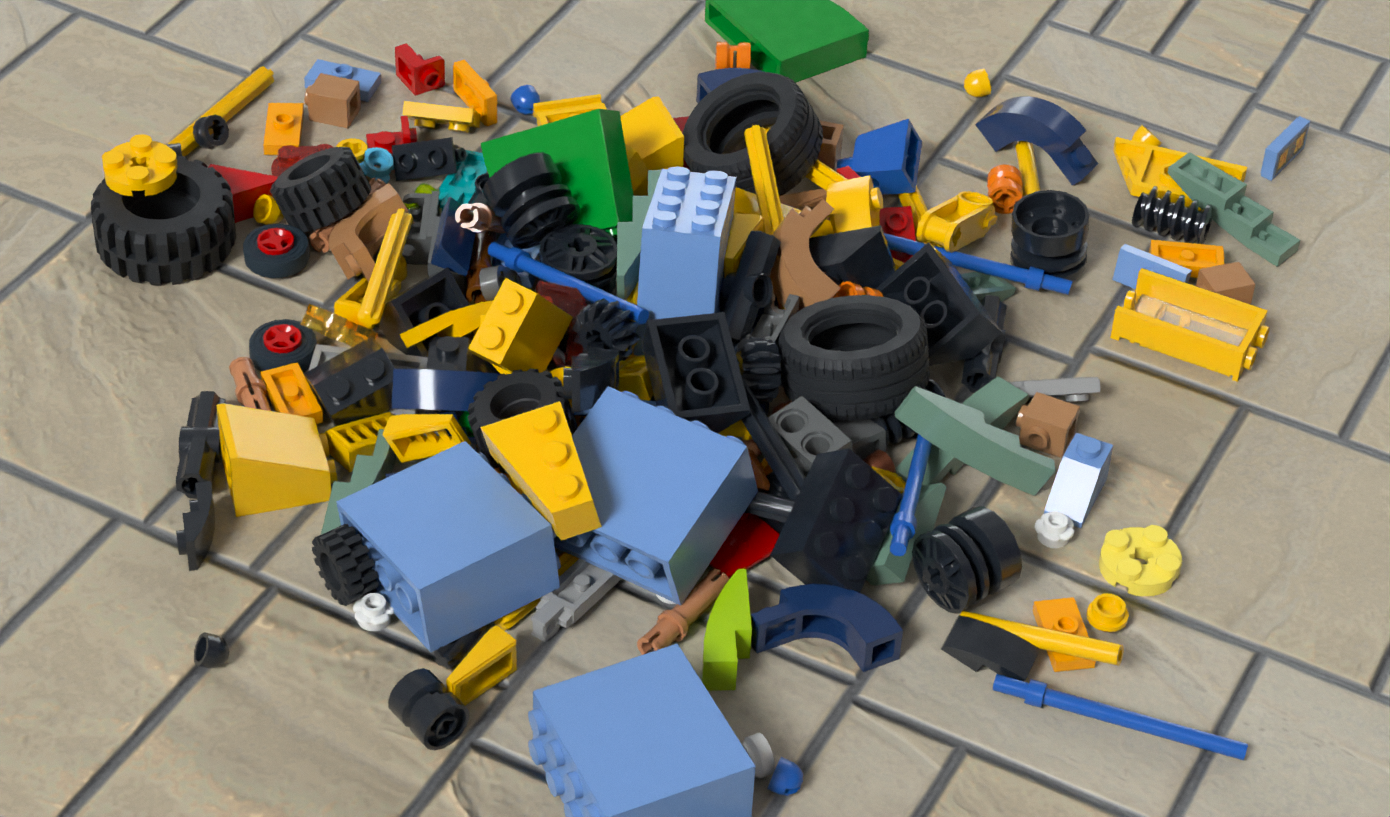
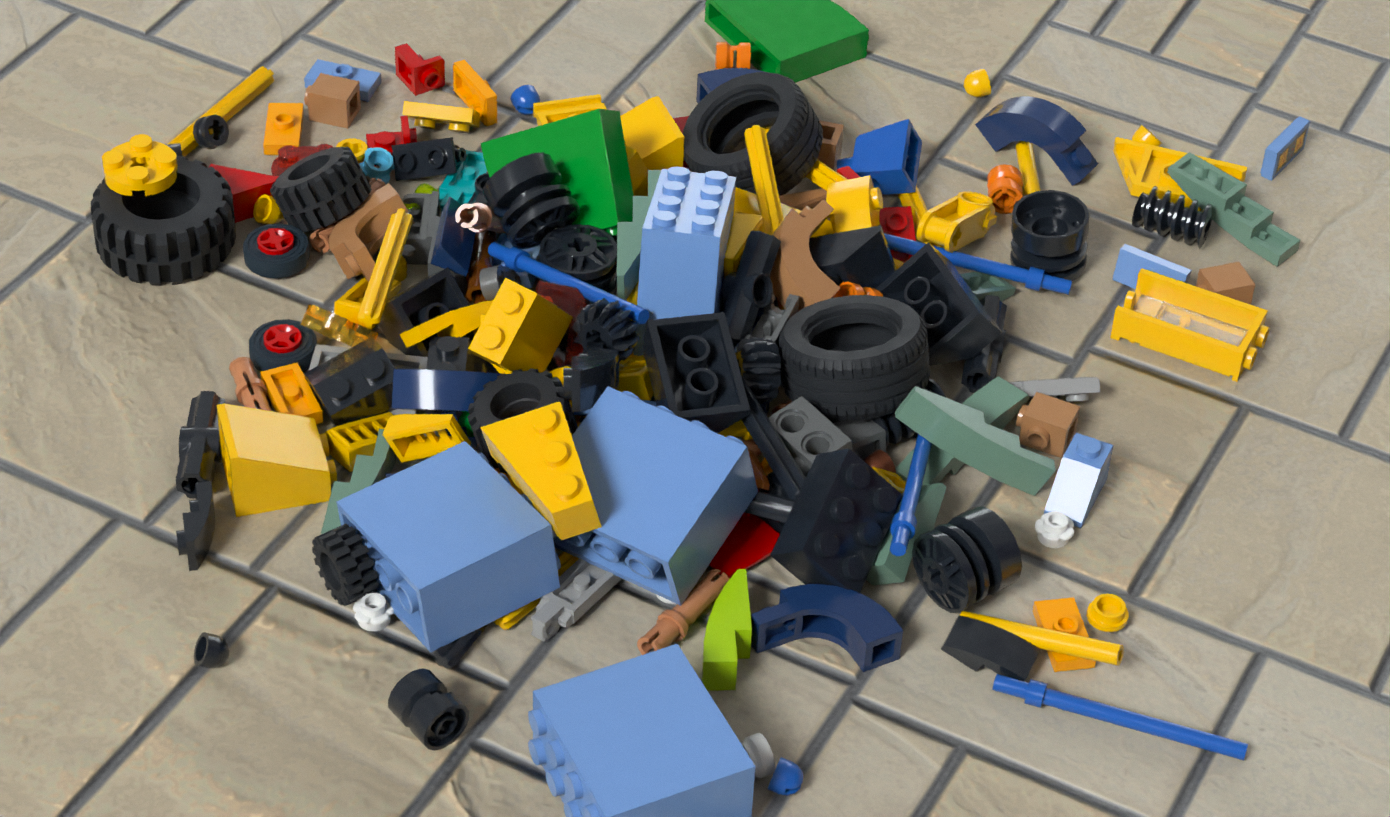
yellow slope [446,625,517,705] -> none
light yellow plate [1099,525,1182,596] -> none
light orange plate [1149,240,1224,278] -> none

